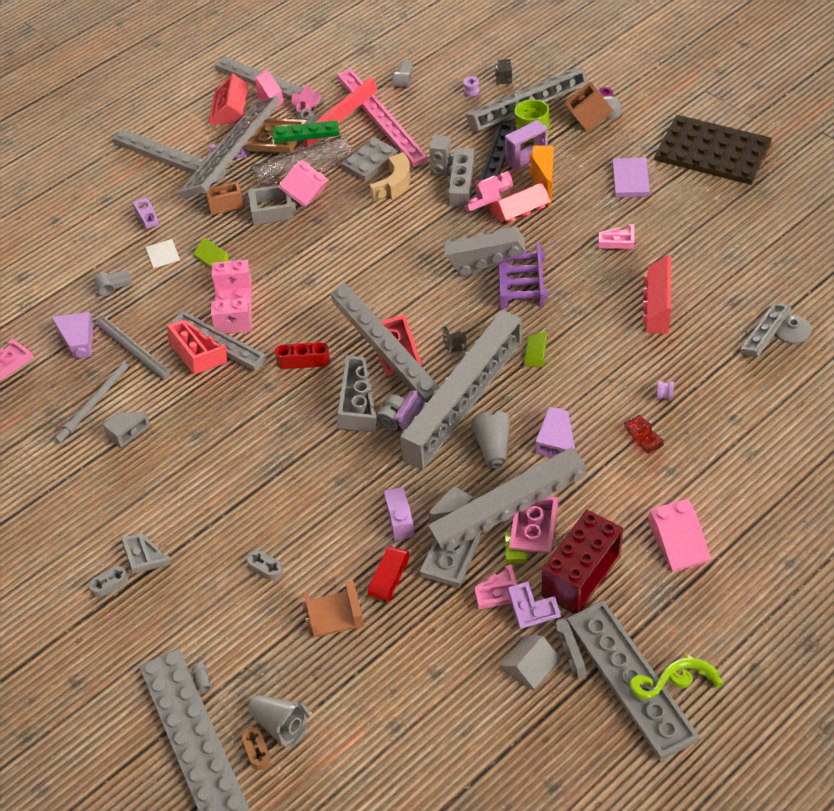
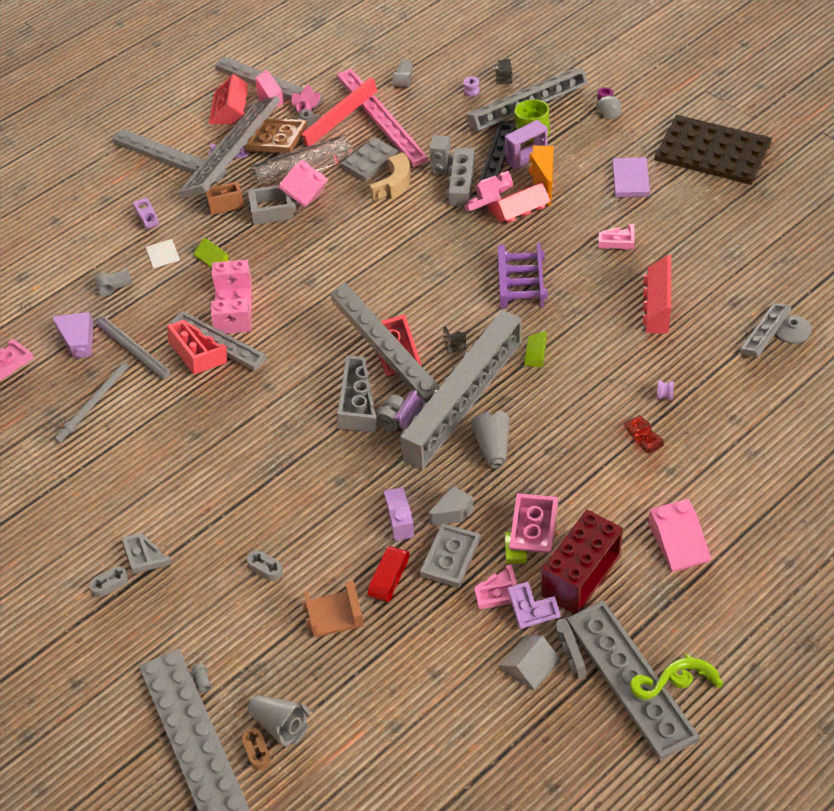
light grey slope [103,412,150,448] -> none
green plate [272,120,340,143] -> none
red beam [275,342,330,369] -> none
light grey brick [428,446,587,553] -> none
light grey wedge [445,226,526,277] -> none
lavender slope [536,407,575,458] -> none
nougat slope [565,81,613,132] -> none

